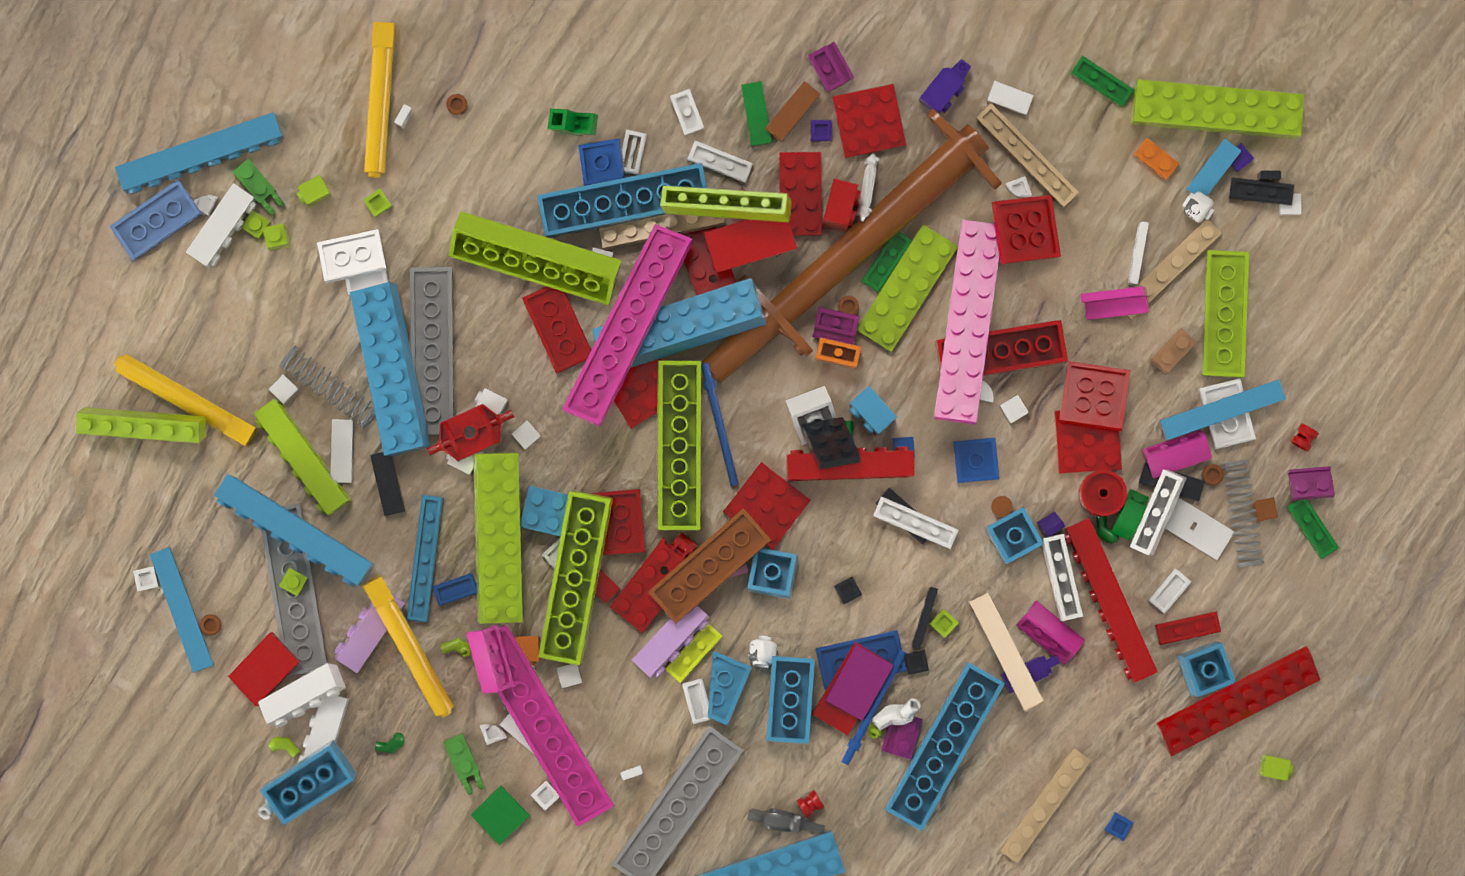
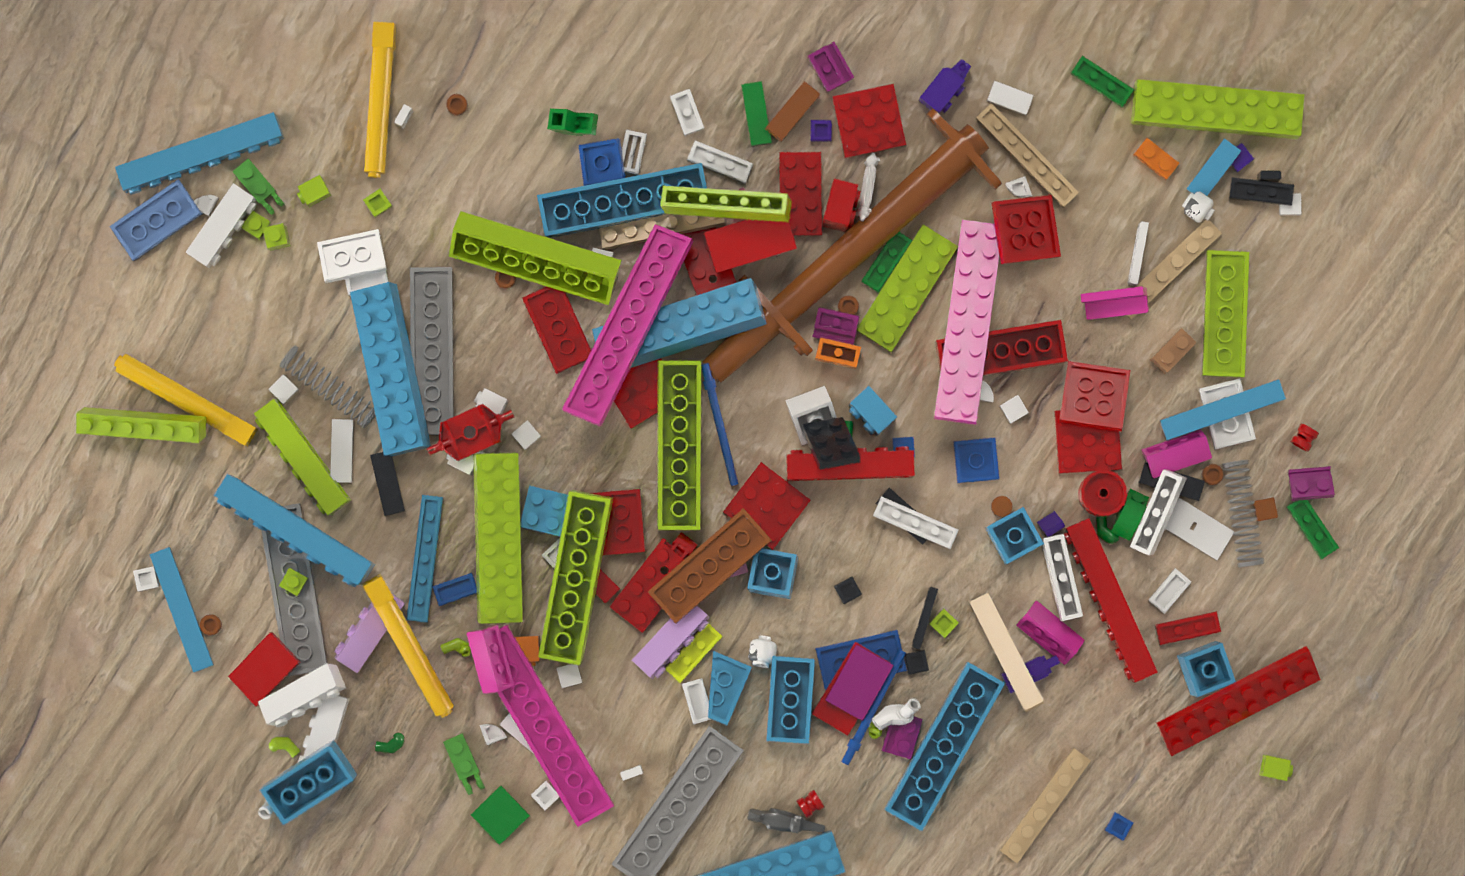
none -> dark orange tile [495,271,516,289]

